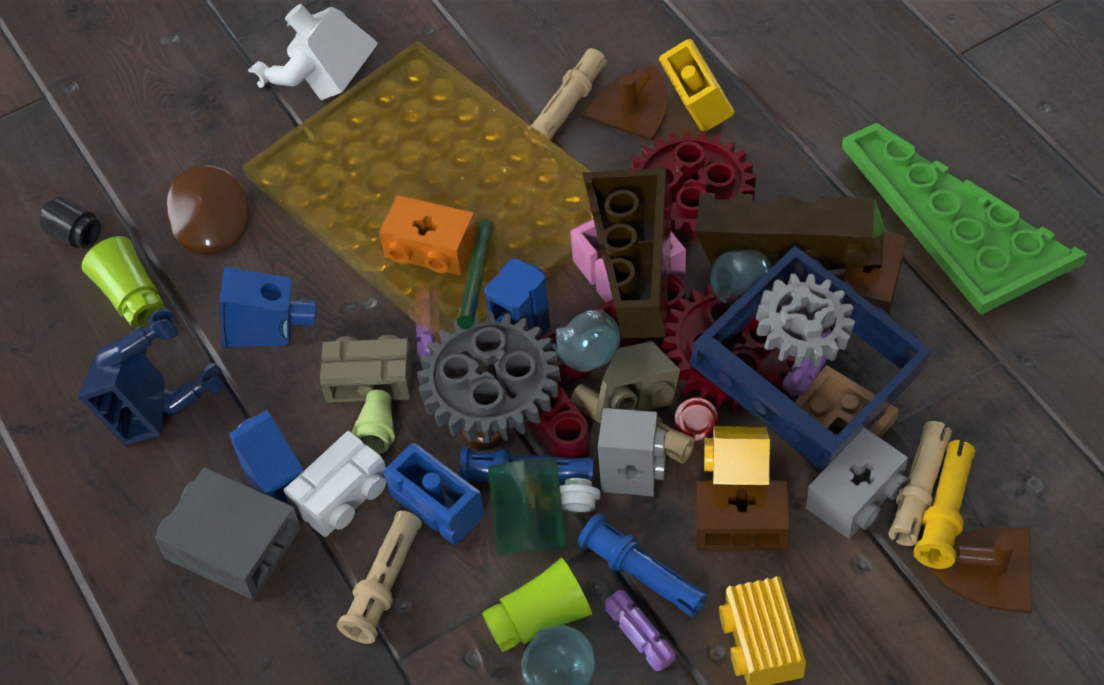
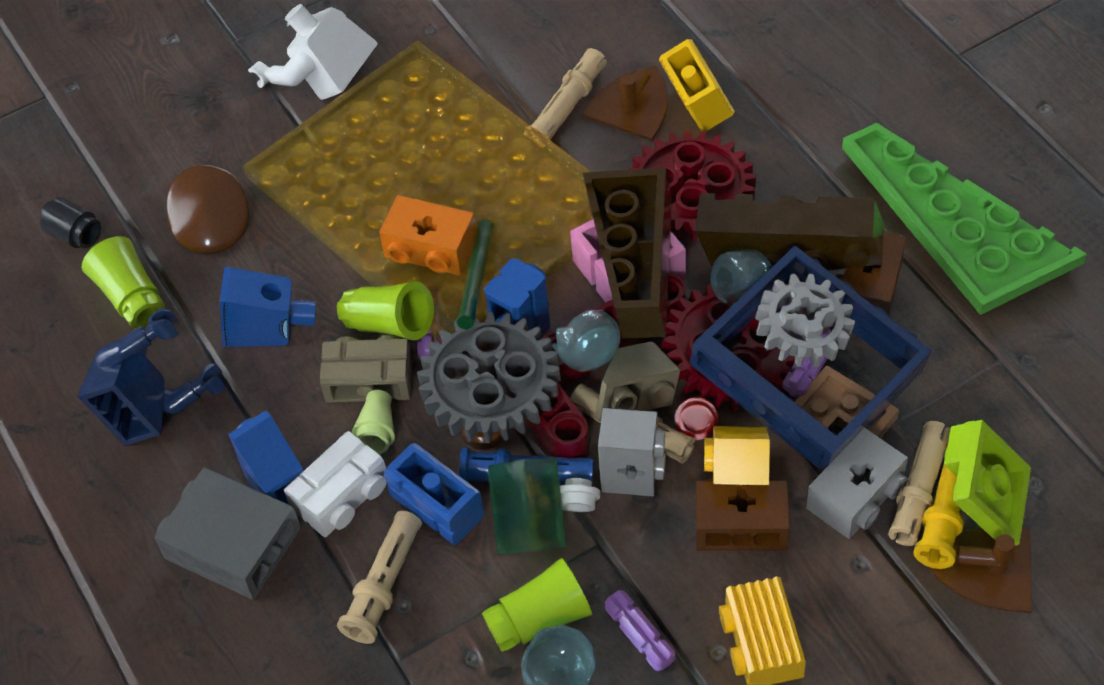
blue pin [577,513,709,618] -> none
none -> lime plant [337,281,434,340]
none -> lime plate [944,420,1031,546]

